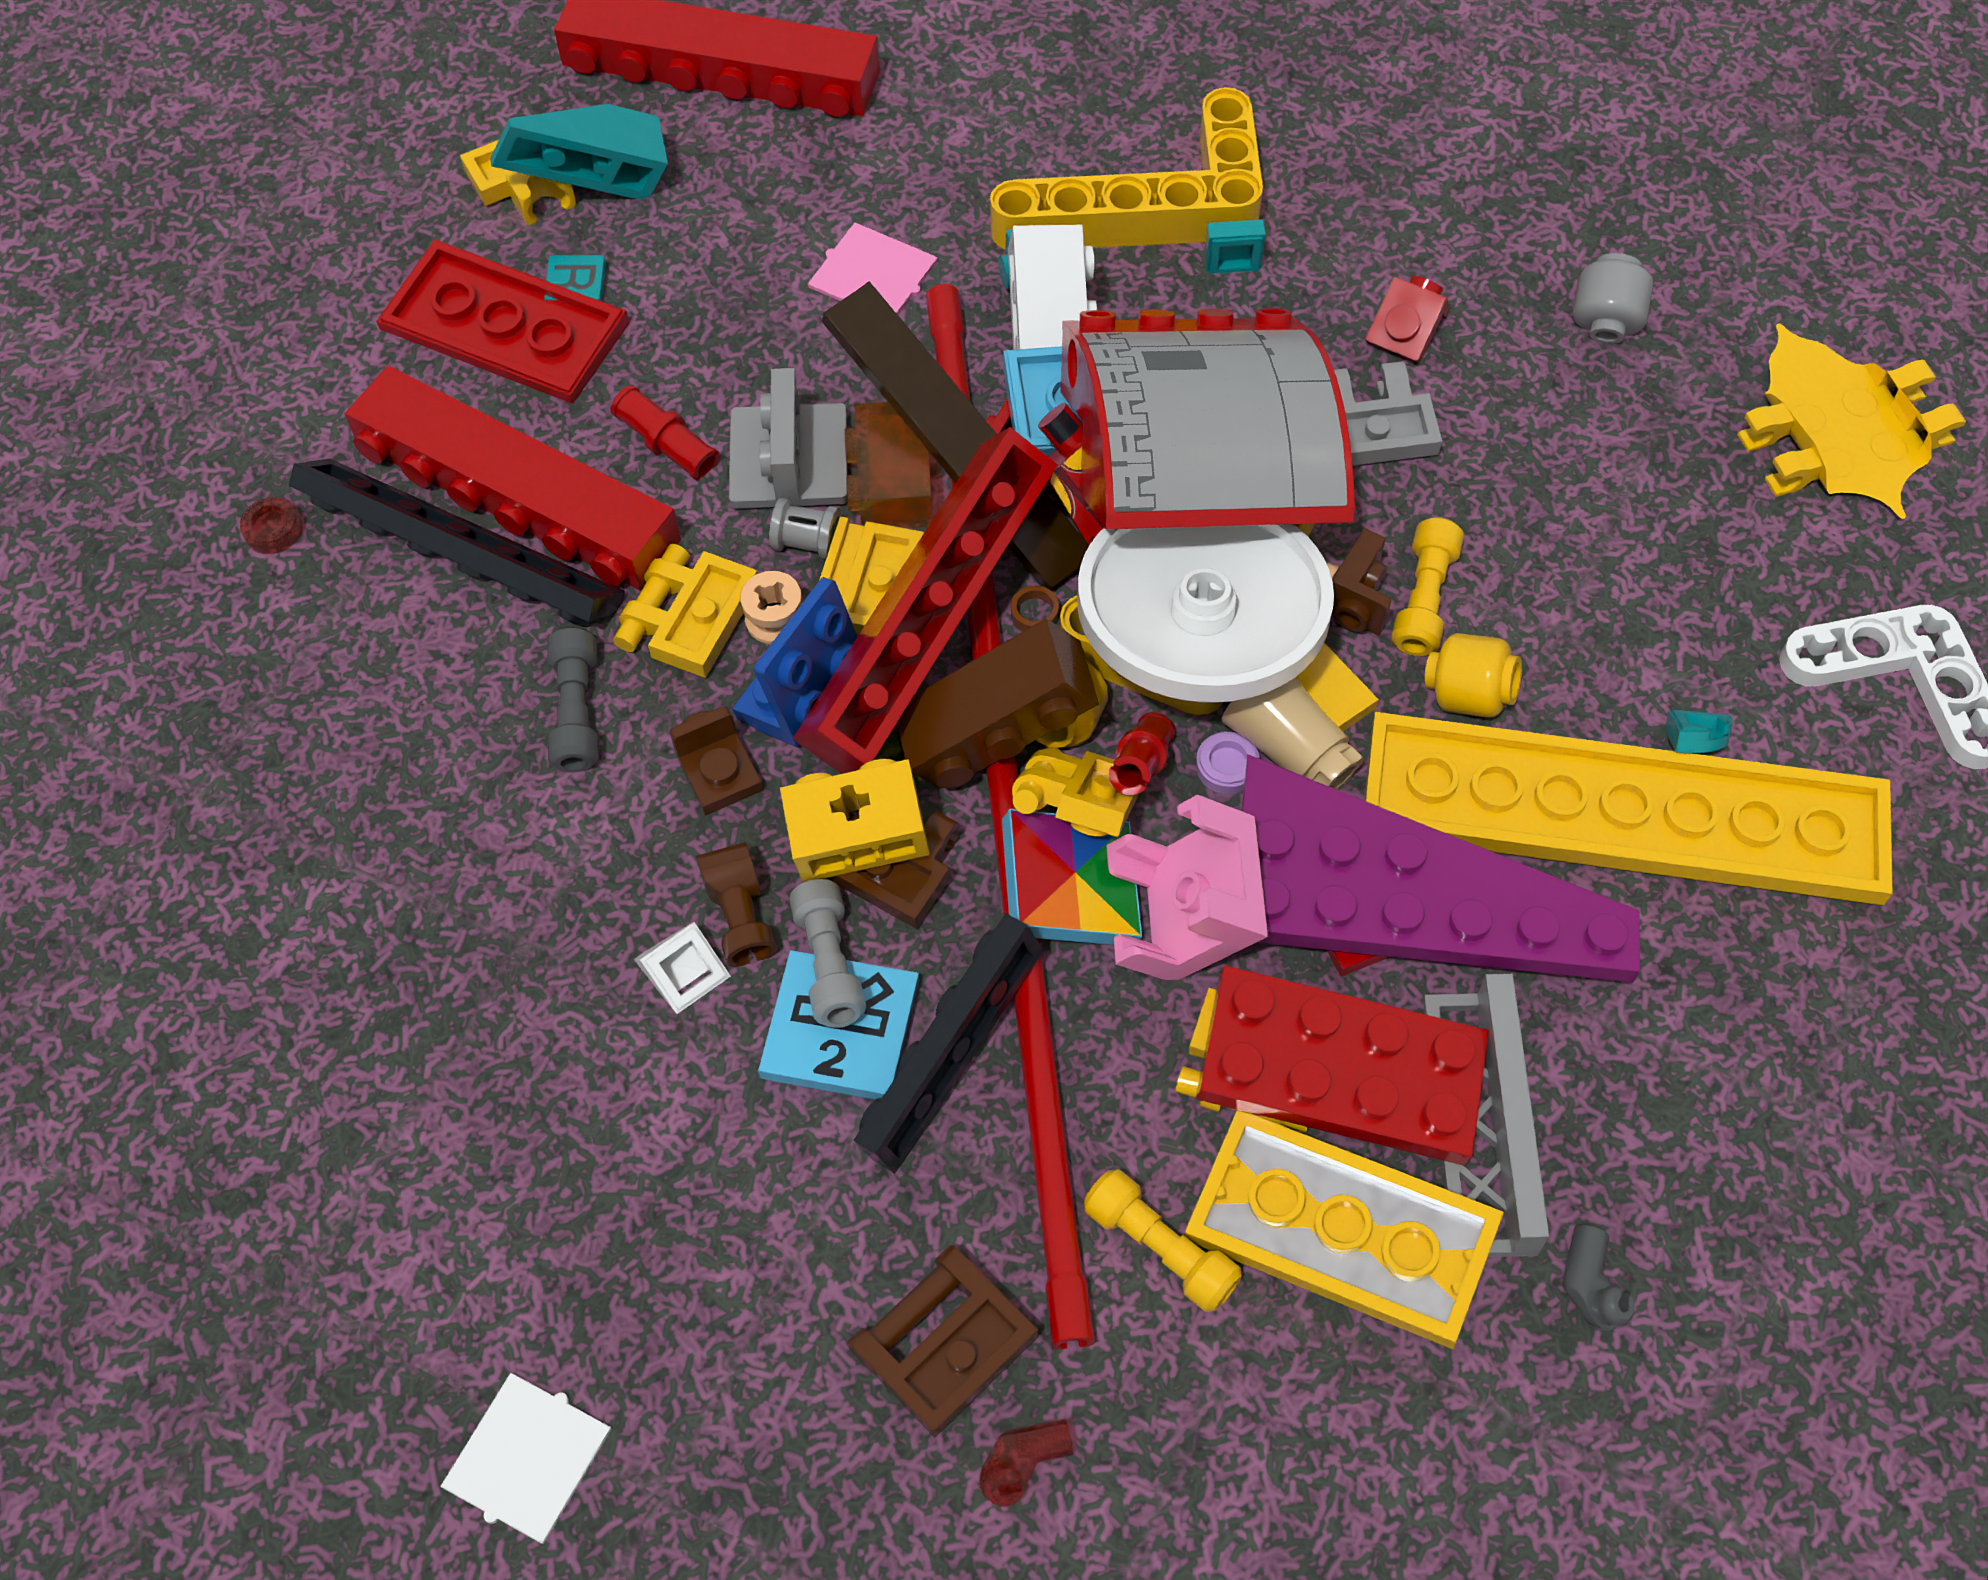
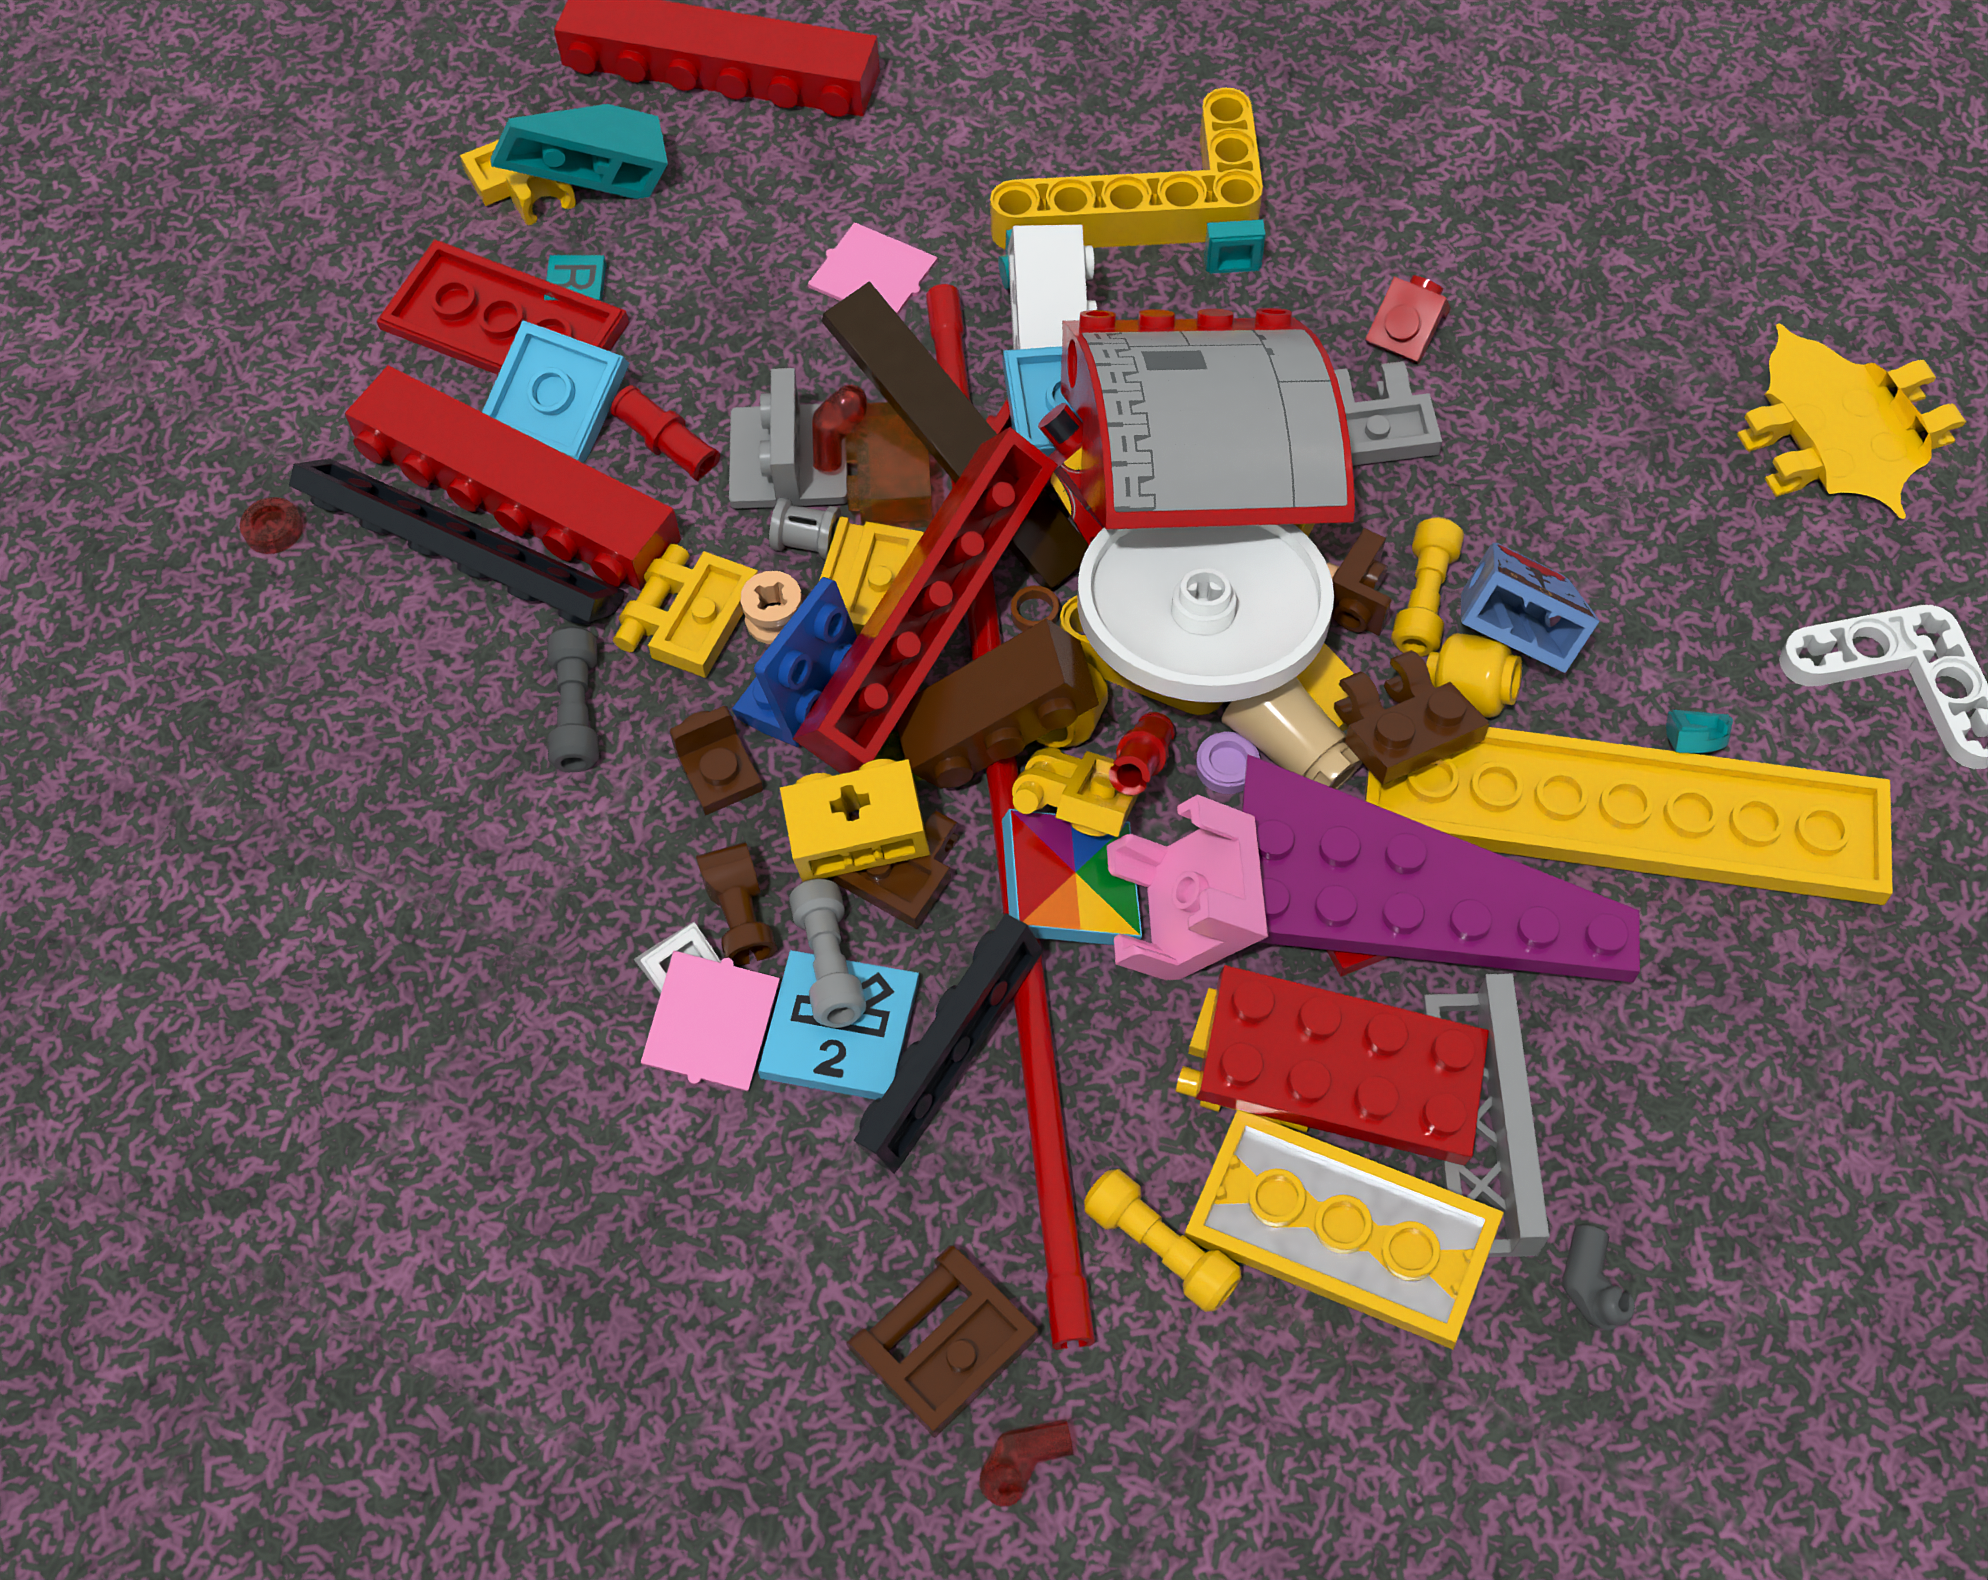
white piece [441,1373,612,1545] -> none
light grey head [1573,253,1653,344] -> none
none -> medium azure tile [482,320,630,463]
none -> bright pink piece [641,951,780,1091]
none -> clear red arm [812,384,867,472]
none -> reddish brown plate [1333,650,1490,785]
none -> medium blue torso [1461,543,1600,673]

